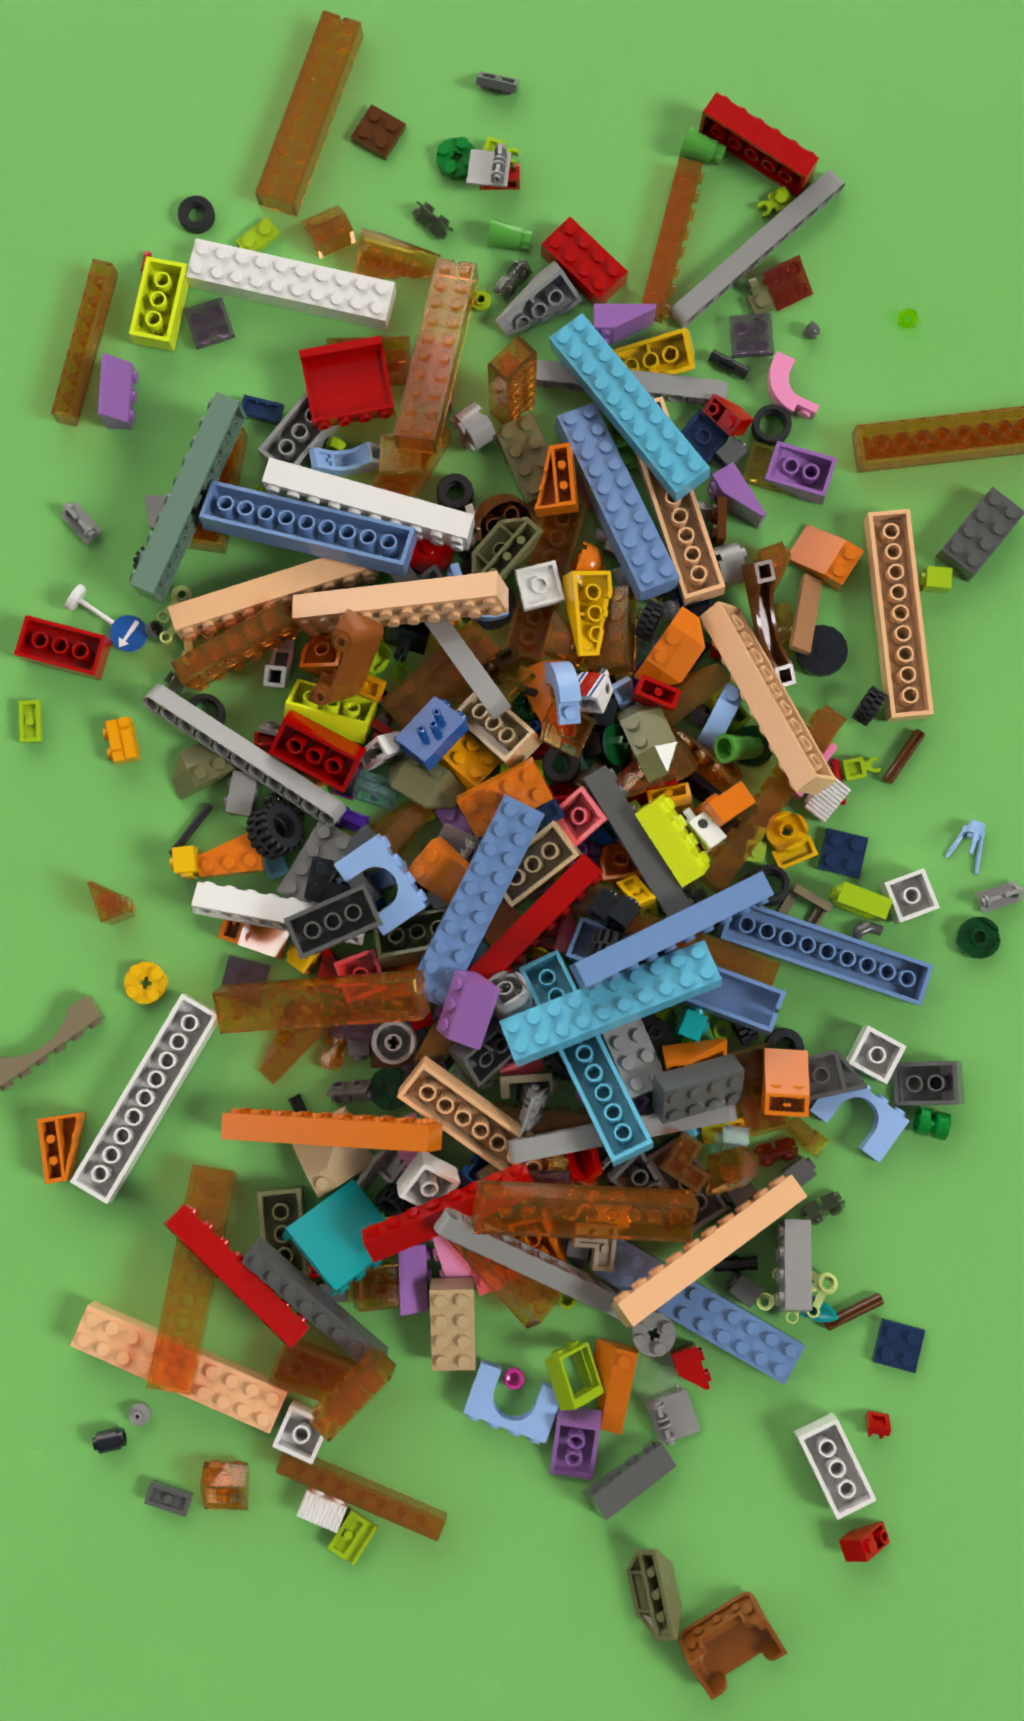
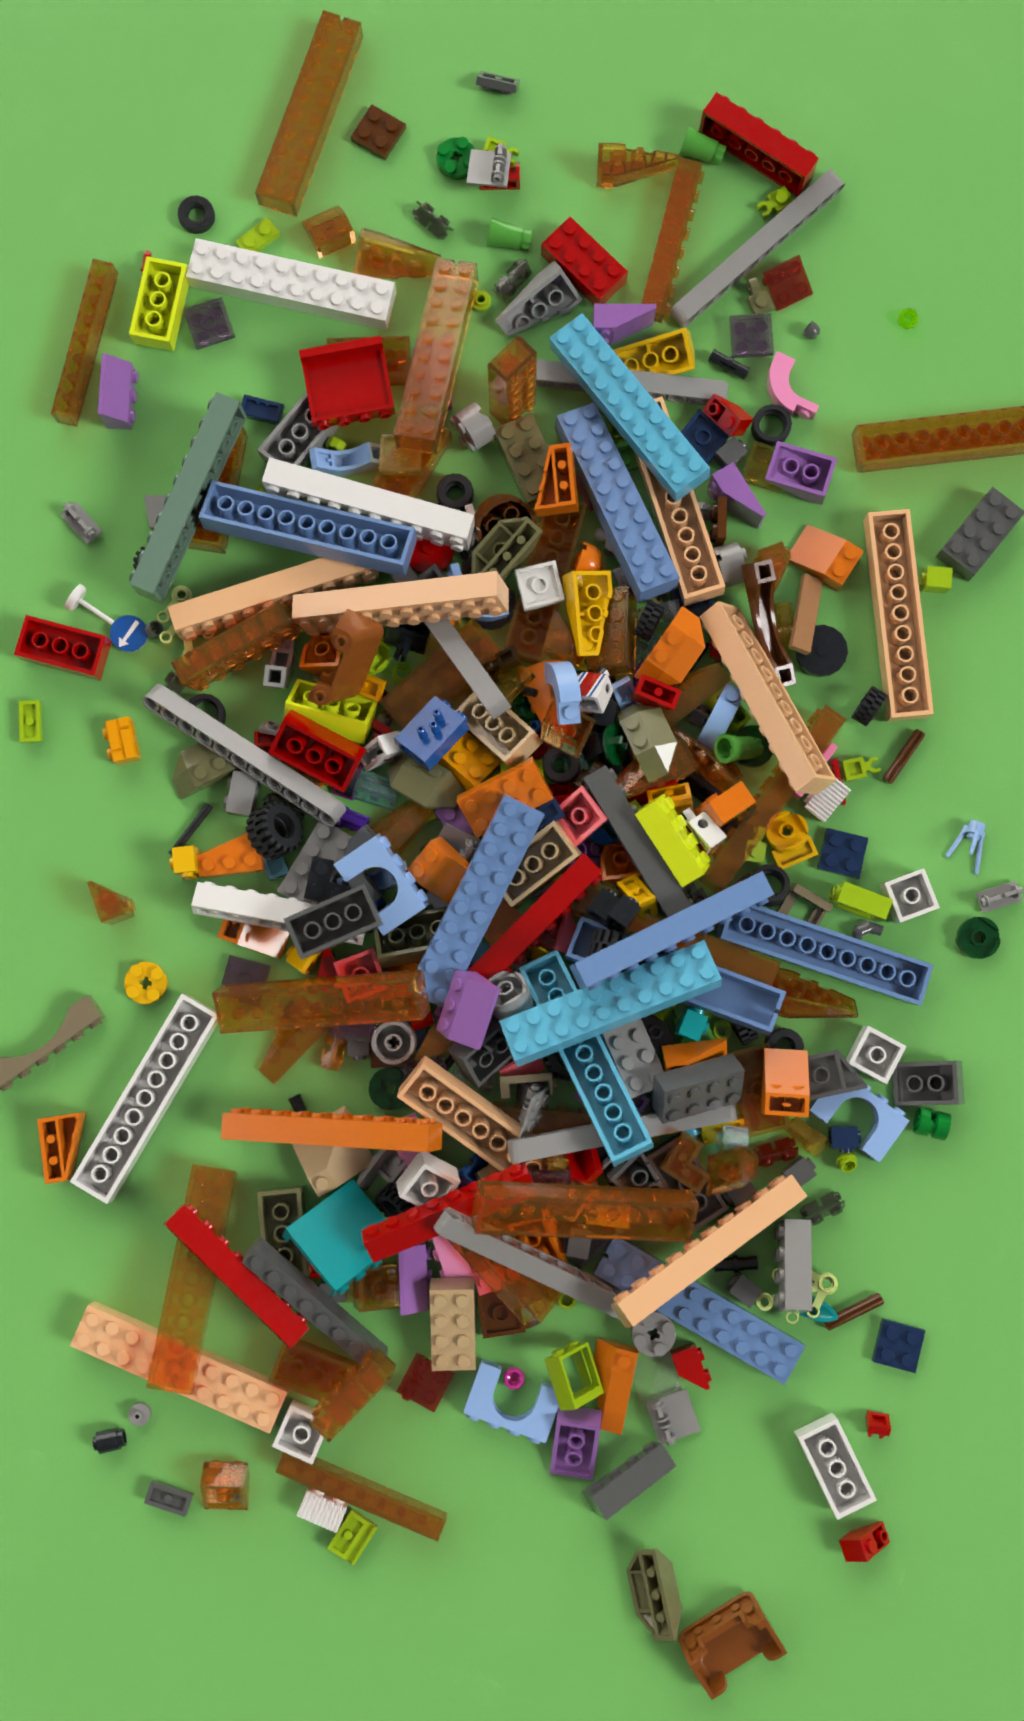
dark grey hinge [326,1079,373,1104] -> none
dark tan plate [571,1223,618,1272] -> none
none -> clear red hinge [396,1352,455,1412]
none -> reddish brown plate [477,1287,526,1339]
none -> clear orange wedge [596,143,679,189]
none -> clear orange wedge [770,967,858,1018]
none -> dark blue brick [828,1126,861,1153]
none -> lime plate [836,1153,857,1173]

